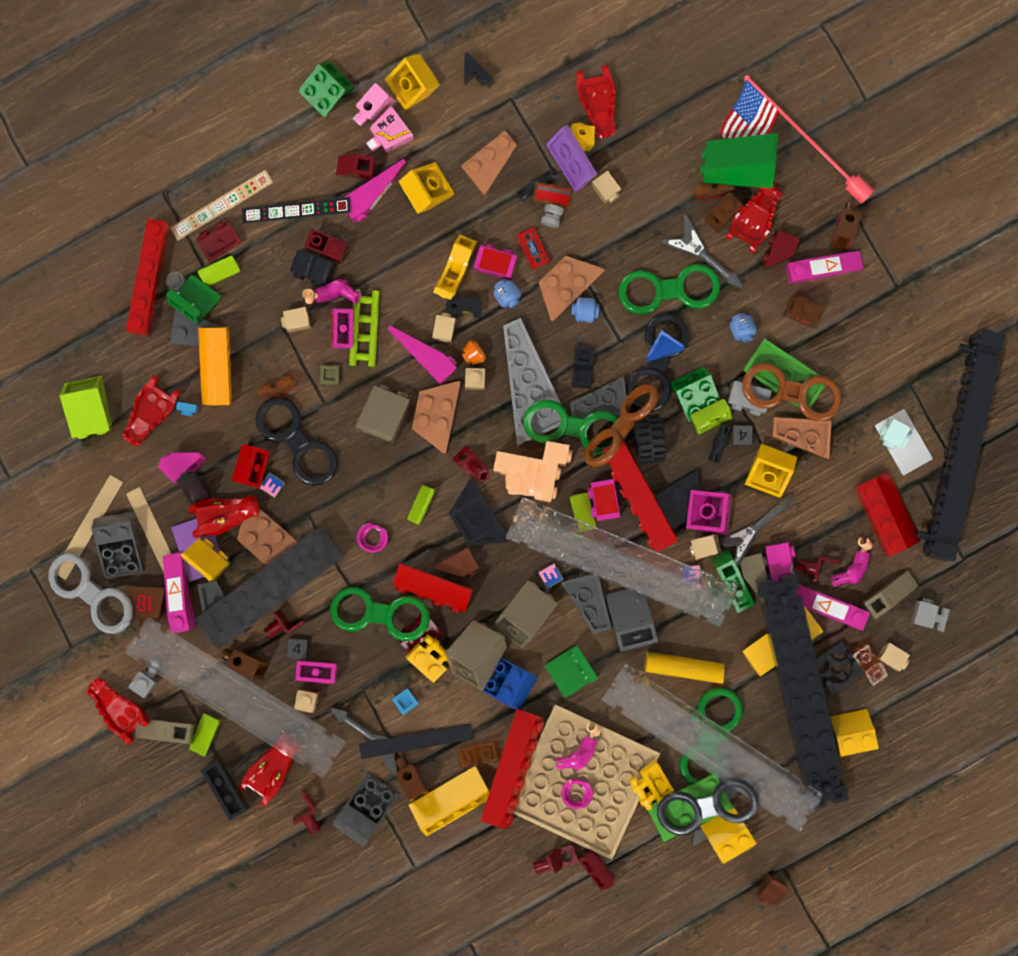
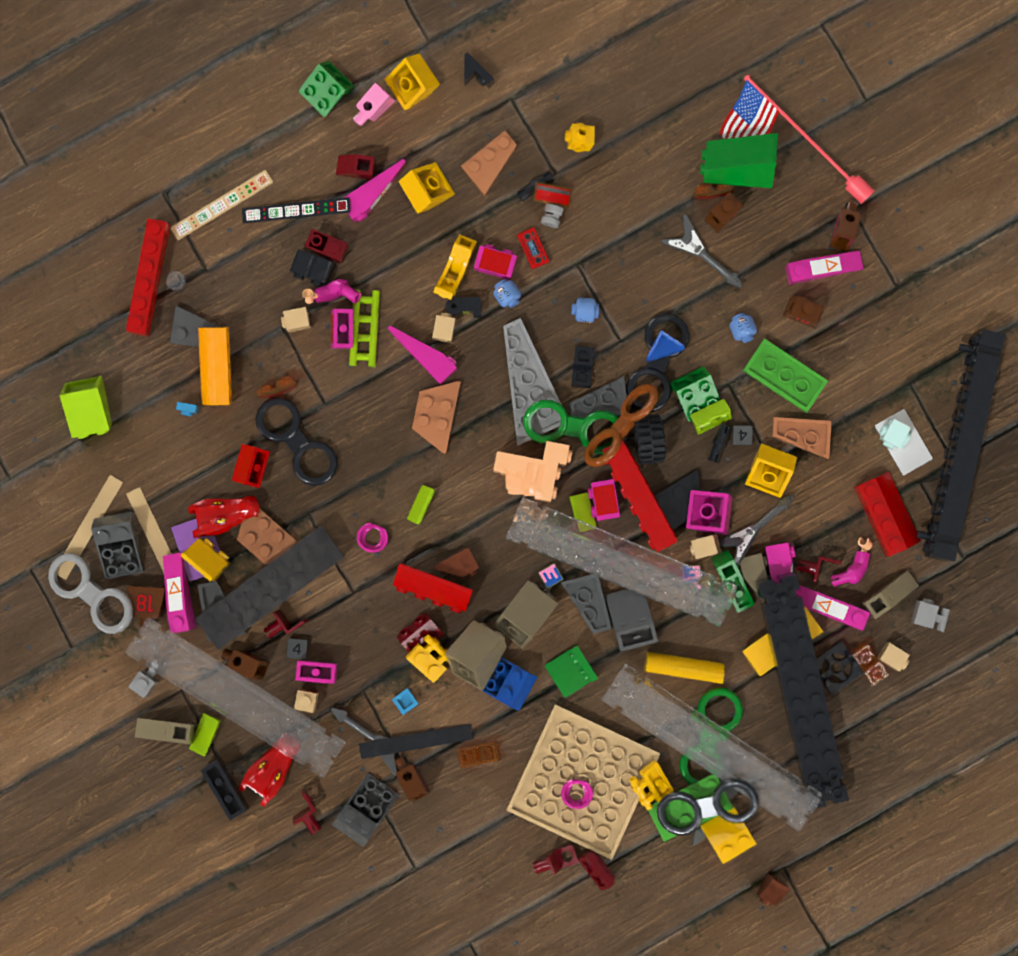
red animal [86,678,150,745] -> none
red animal [122,375,181,446] -> none
dark pink slope [158,453,208,484] -> none
green bracket [166,275,221,326] -> none
black slope [176,471,211,504] -> none
dark red bracket [196,220,242,262] -> none
lime slope [198,256,240,286] -> none
tile [259,472,286,499] -> none
olive tile [320,365,340,385] -> none
green bar [330,587,430,641] -> none
dark tan slope [355,384,411,444] -> none
bright pink torso [366,106,414,153] -> none
yellow brick [409,766,490,836] -> none
black wing [449,478,511,546] -> none
dark red bracket [452,446,489,482] -> none
orange cone [462,340,486,365] -> none
tan brick [465,368,485,390] -> none
red brick [480,709,544,829] -> none
nougat wing [538,256,605,322] -> none
medium lavender tile [546,125,597,192] -> none
dark pink arm [555,722,601,770] -> none
red animal [576,65,616,138] -> none
tan brick [591,170,621,204] -> none
green bar [618,264,720,315] -> none
red animal [726,185,782,254] -> none
light grey brick [727,381,772,416] -> none
dark orange bar [742,363,841,421] -> none
dark red slope [762,230,800,270] -> none
yellow slope [830,709,879,757] -> none

